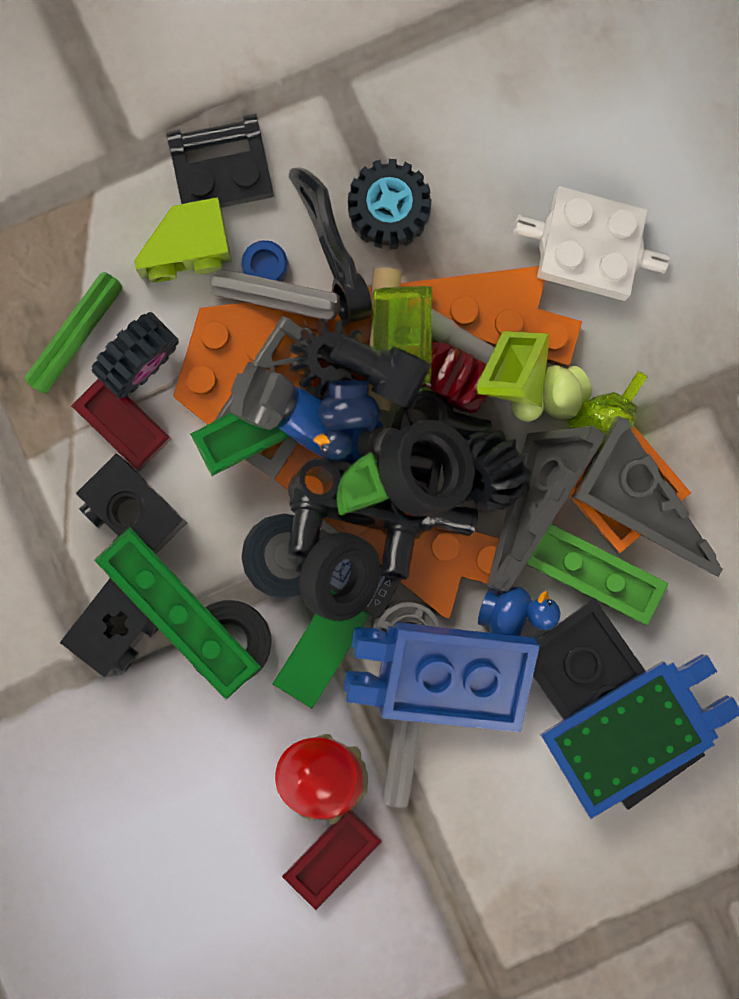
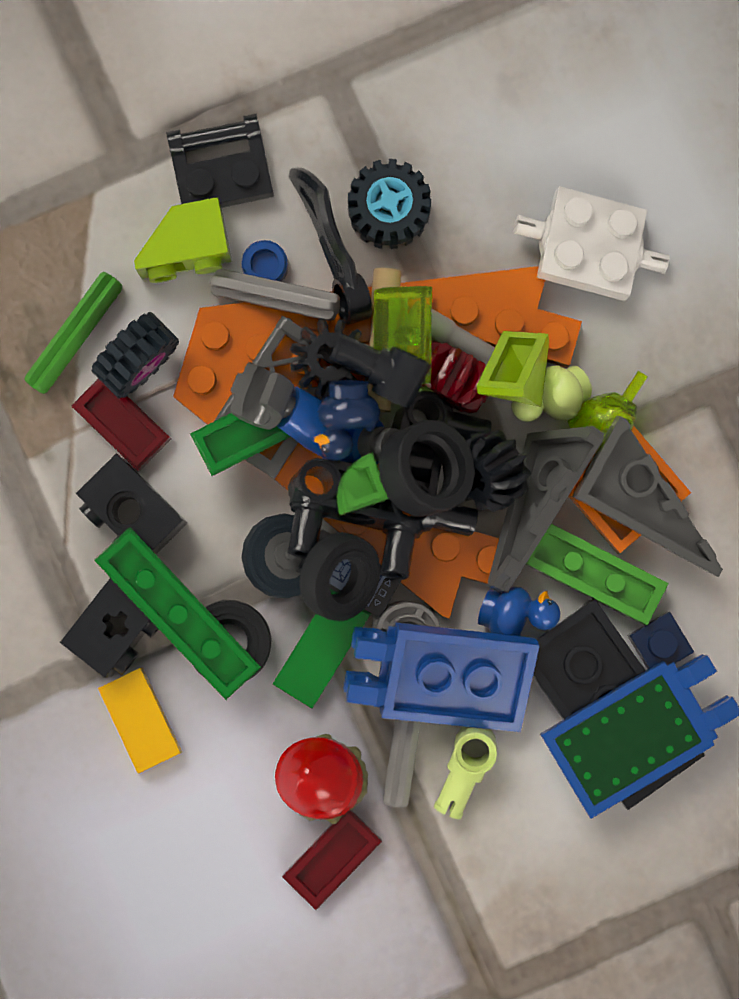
none -> yellow tile [98,667,182,774]
none -> yellowish green pin [434,727,497,819]
none -> dark blue plate [627,612,694,670]

